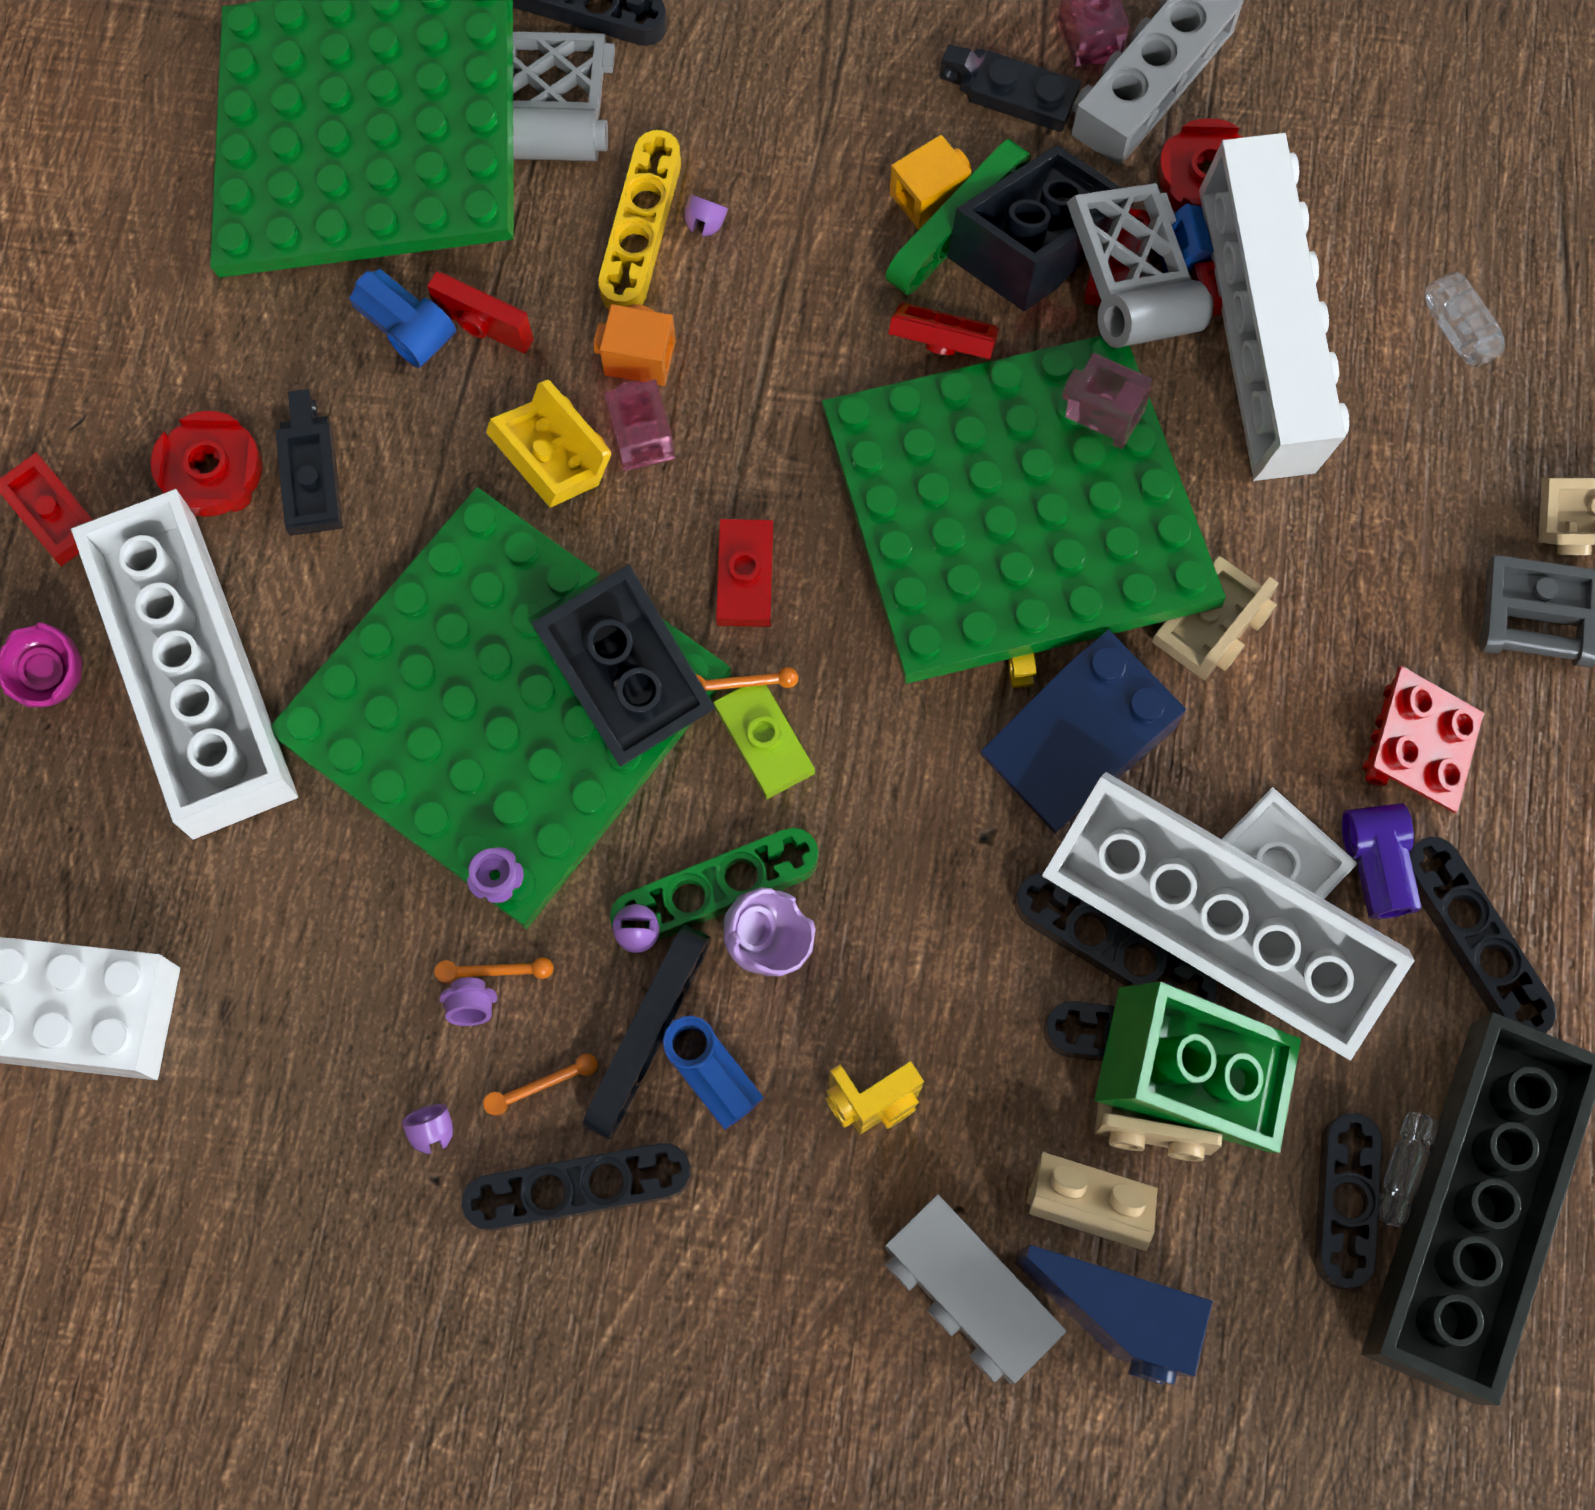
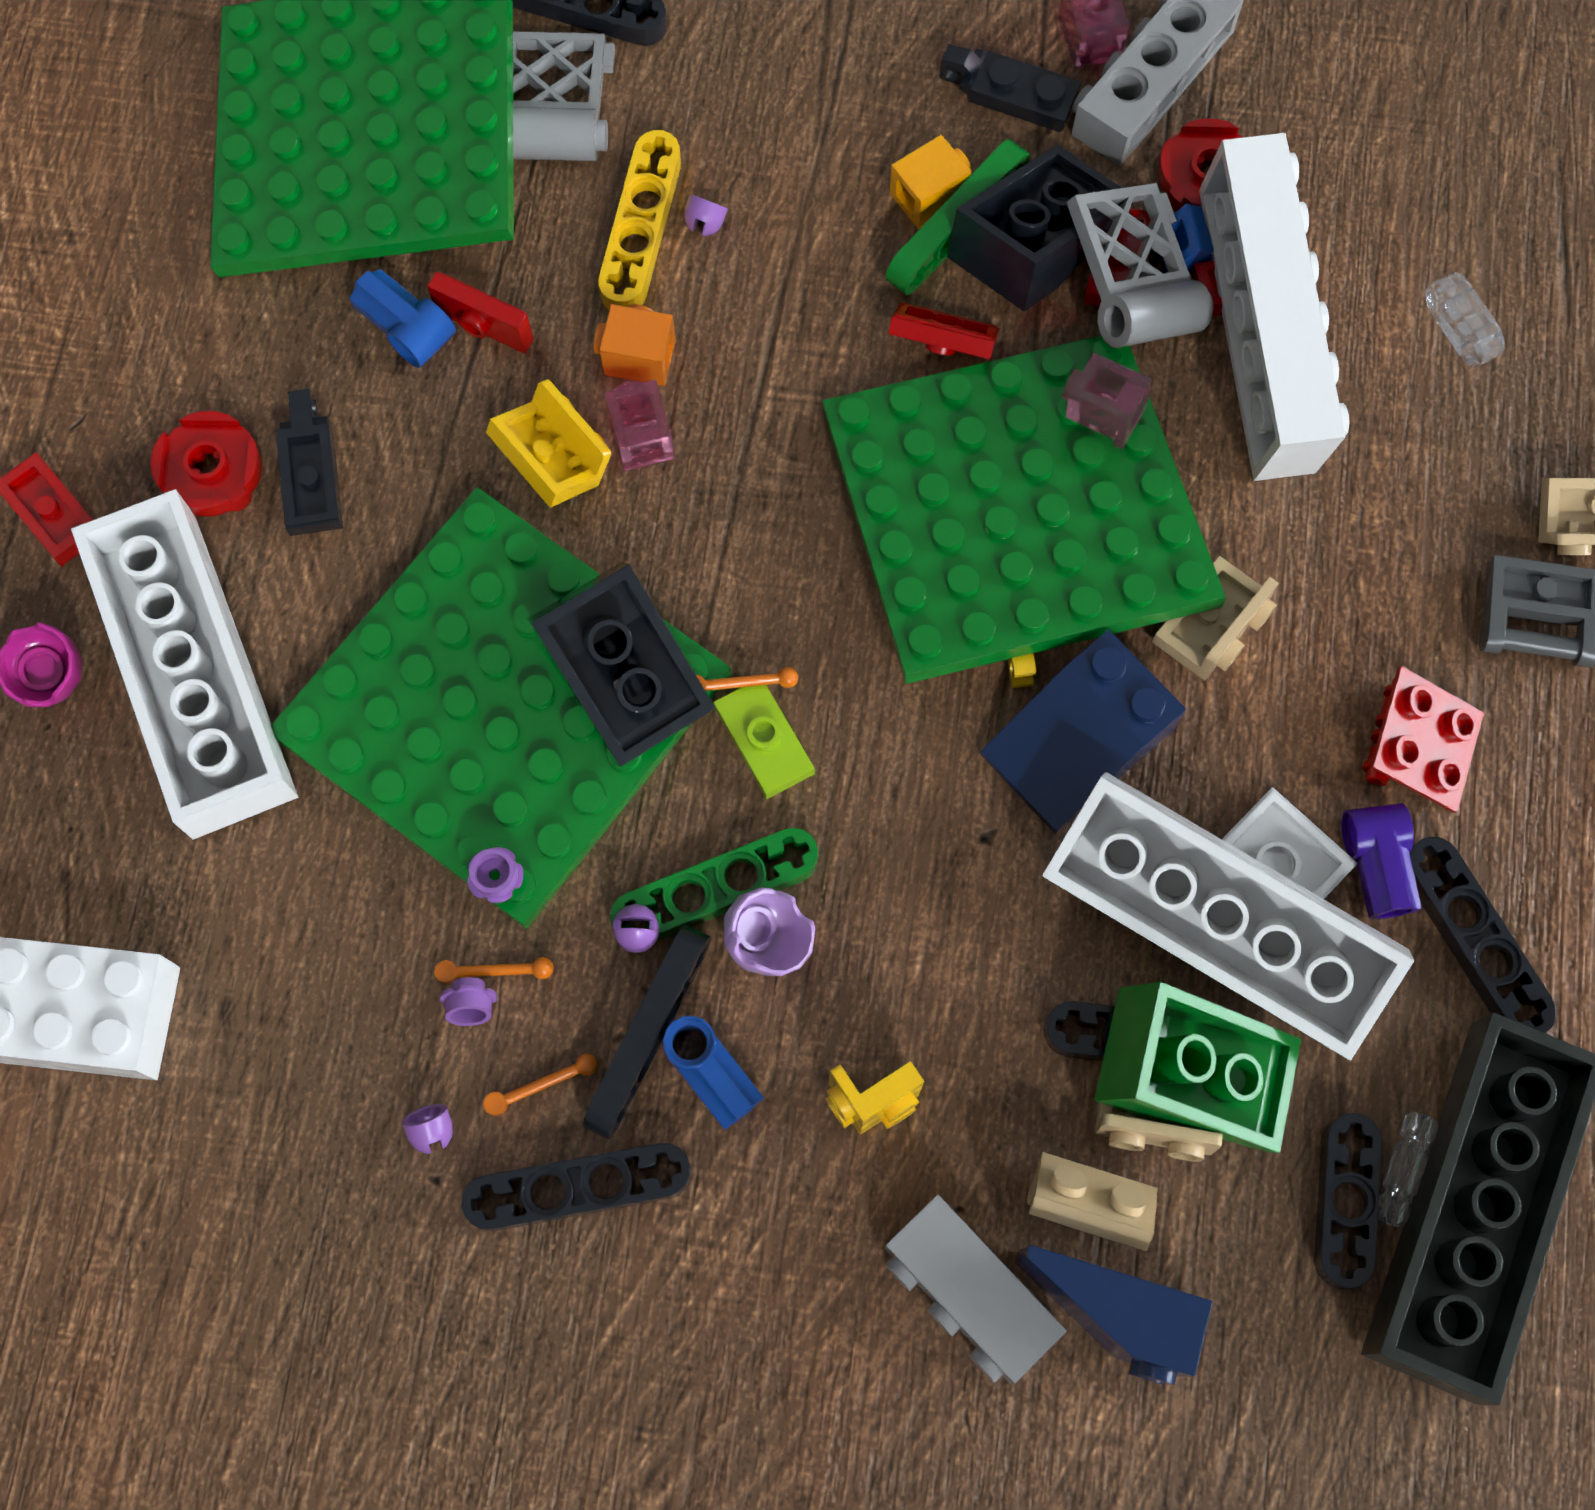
red plate [716,519,774,627] -> none
black beam [1015,873,1217,1003] -> none

